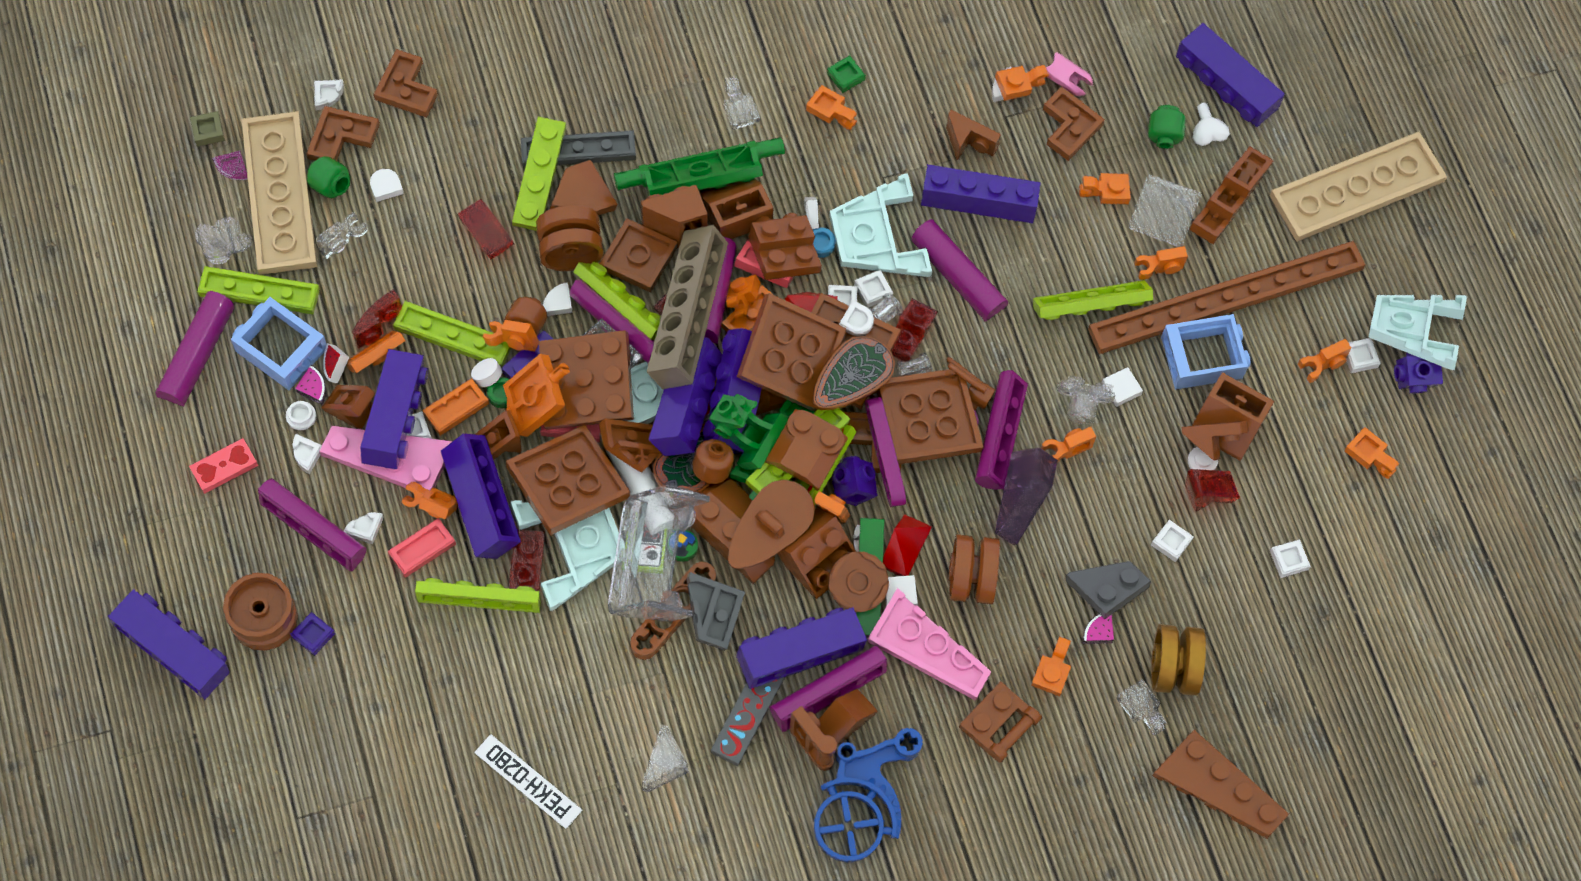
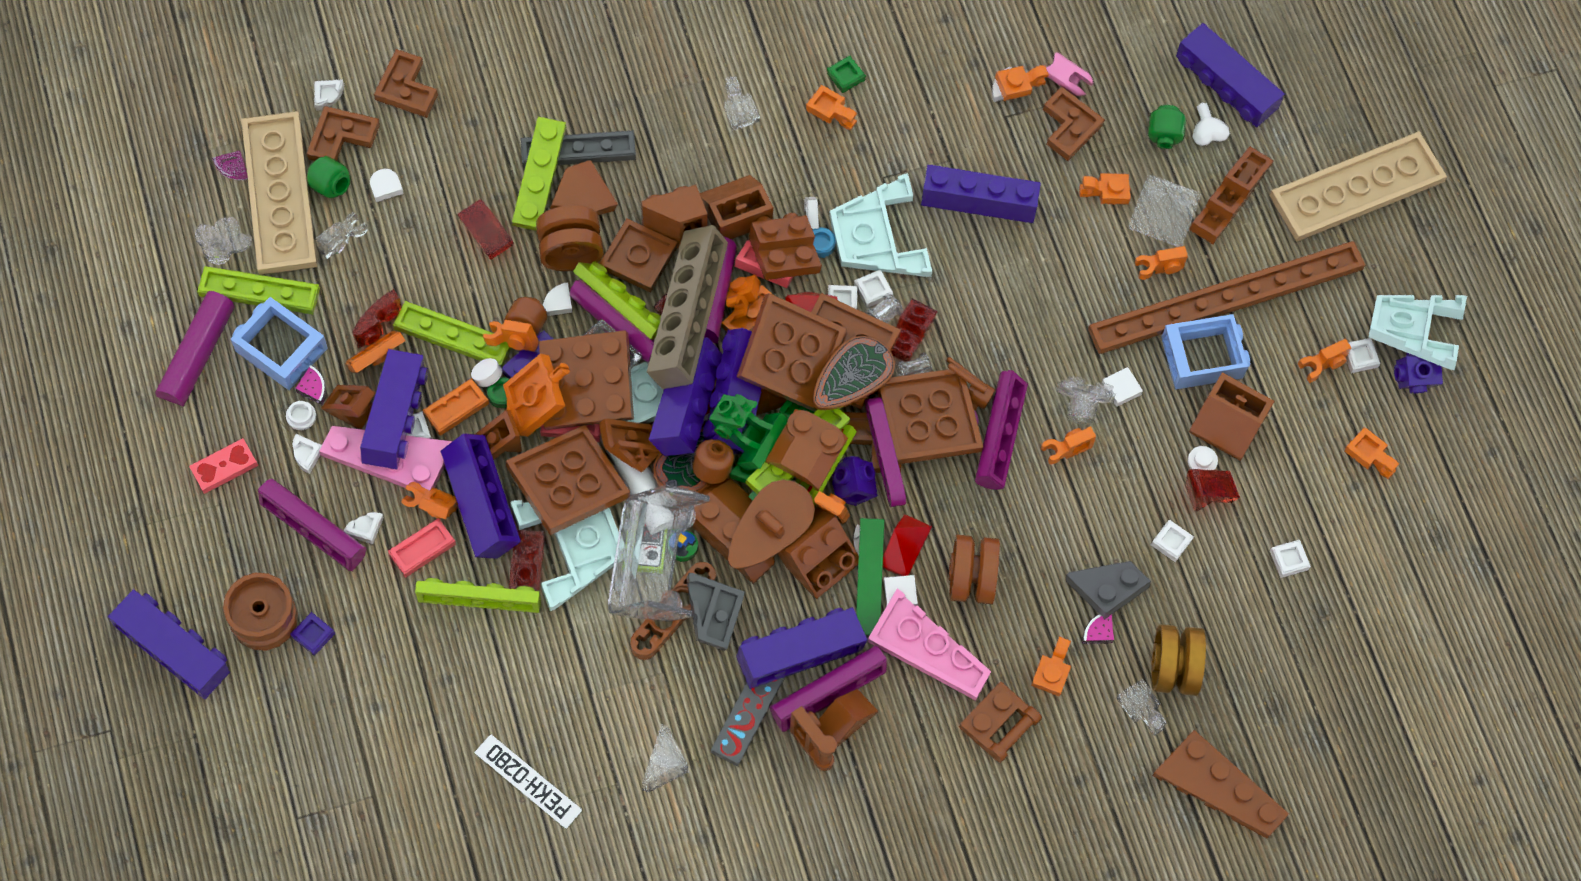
olive plate [190,111,225,147] -> none
tile [323,343,349,383] -> none
green plate [613,137,785,196] -> none
blue piece [814,728,923,862] -> none
dark orange tile [828,552,889,612] -> none
white tile [839,300,874,336] -> none
magenta brick [911,219,1008,322] -> none
dark orange slope [946,109,1001,160] -> none
clear purple slope [995,447,1058,545] -> none
lime plate [1033,280,1153,320] -> none
dark orange slope [1181,421,1248,460] -> none

